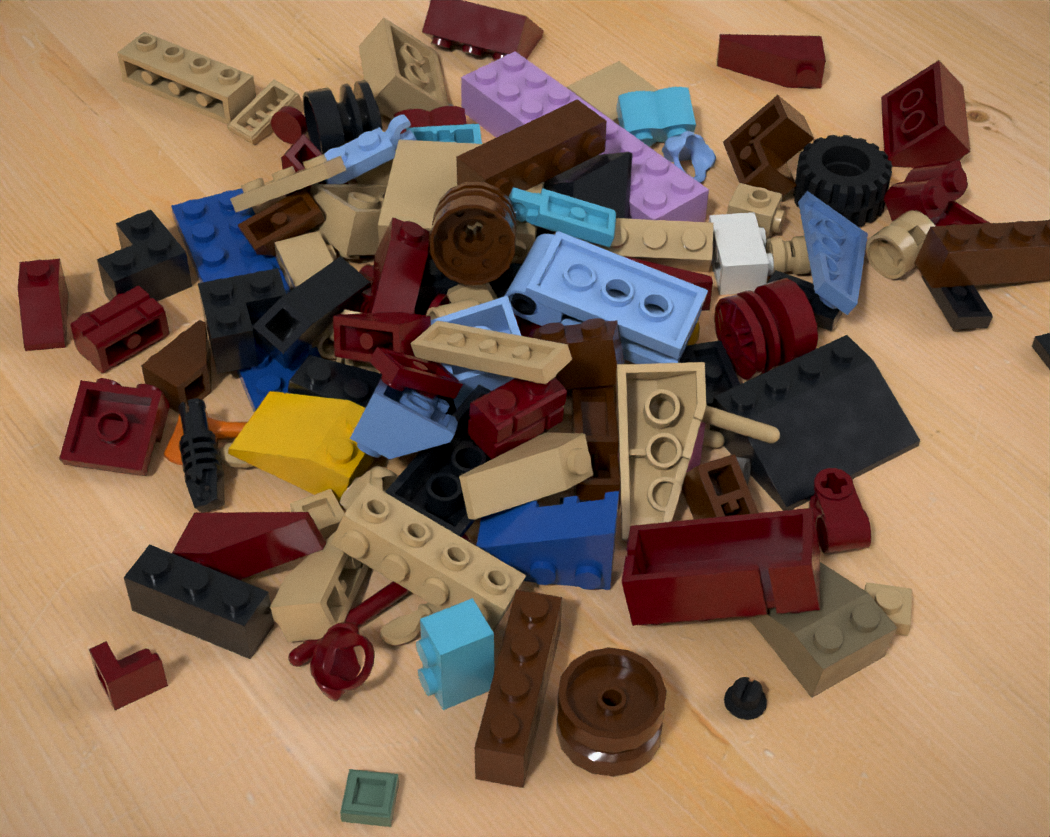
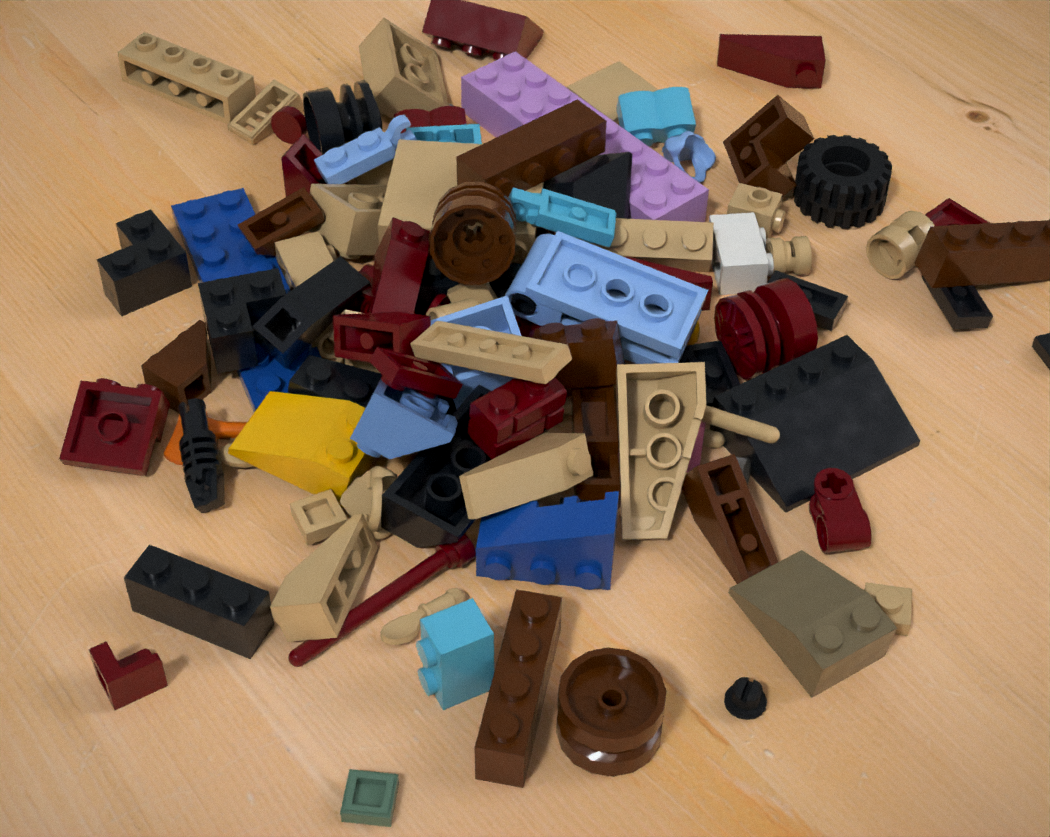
dark red slope [18,259,69,351] -> none
dark red brick [70,285,170,374] -> none
dark red slope [172,512,326,580] -> none
tan wing [230,154,346,213] -> none
dark red piece [310,622,375,702] -> none
tan brick [331,483,526,632] -> none
dark red piece [621,508,820,626] -> none
medium blue wing [798,191,868,315] -> none
dark red slope [881,60,970,168] -> none
dark red brick [884,161,968,221] -> none

